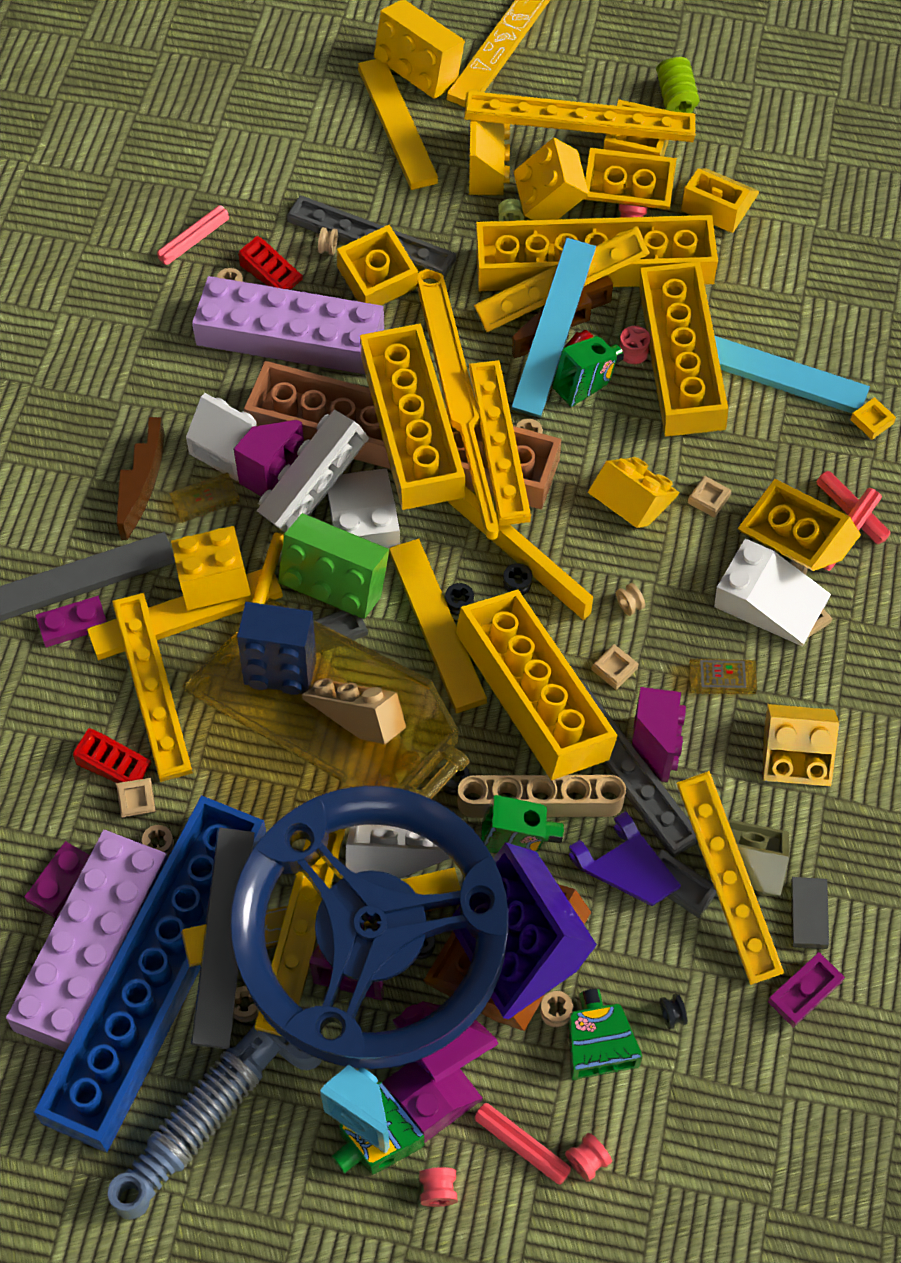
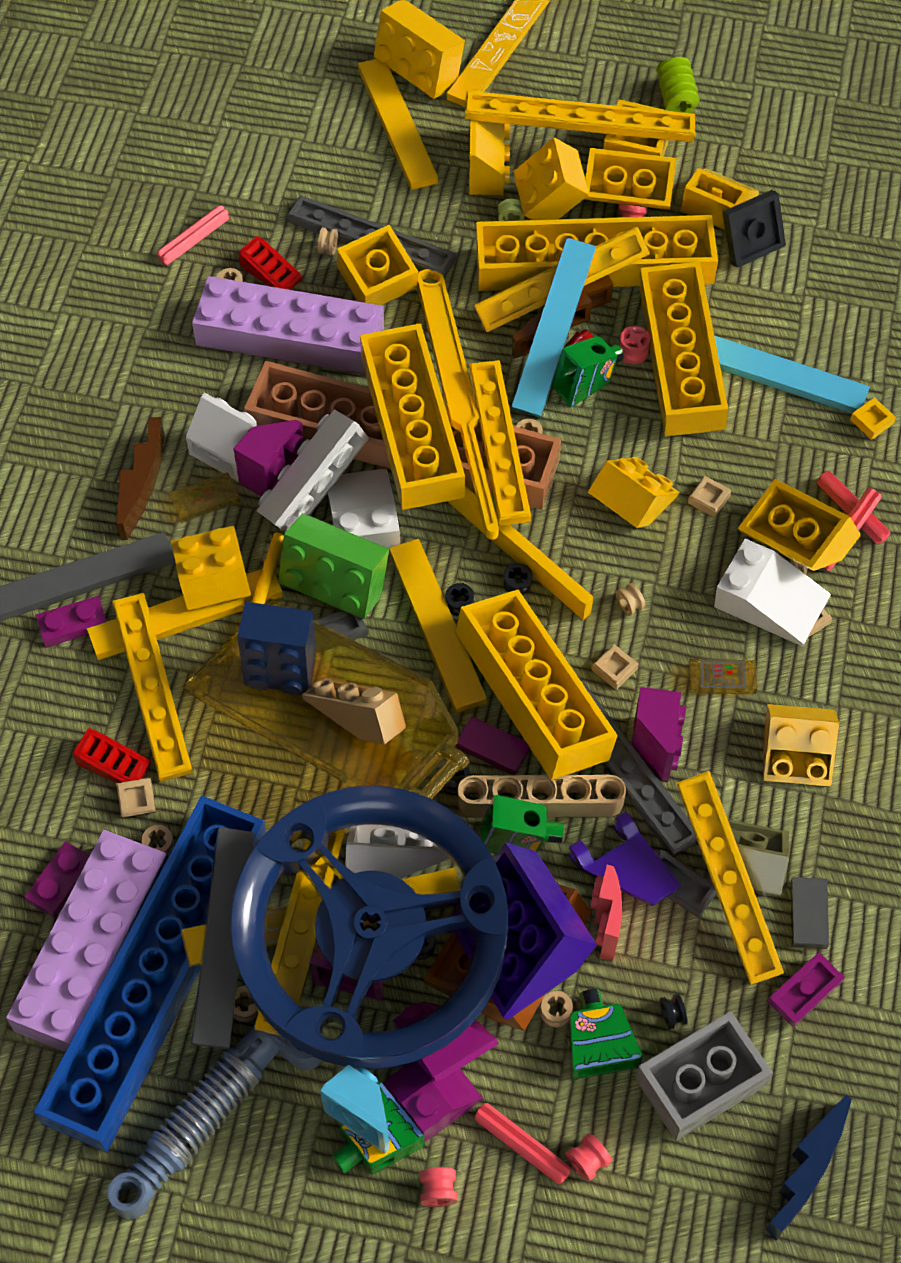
none -> magenta tile [456,716,531,775]
none -> coral slope [590,865,622,962]
none -> light grey brick [635,1011,773,1141]
none -> black plate [722,190,786,268]
none -> dark blue slope [765,1094,852,1241]

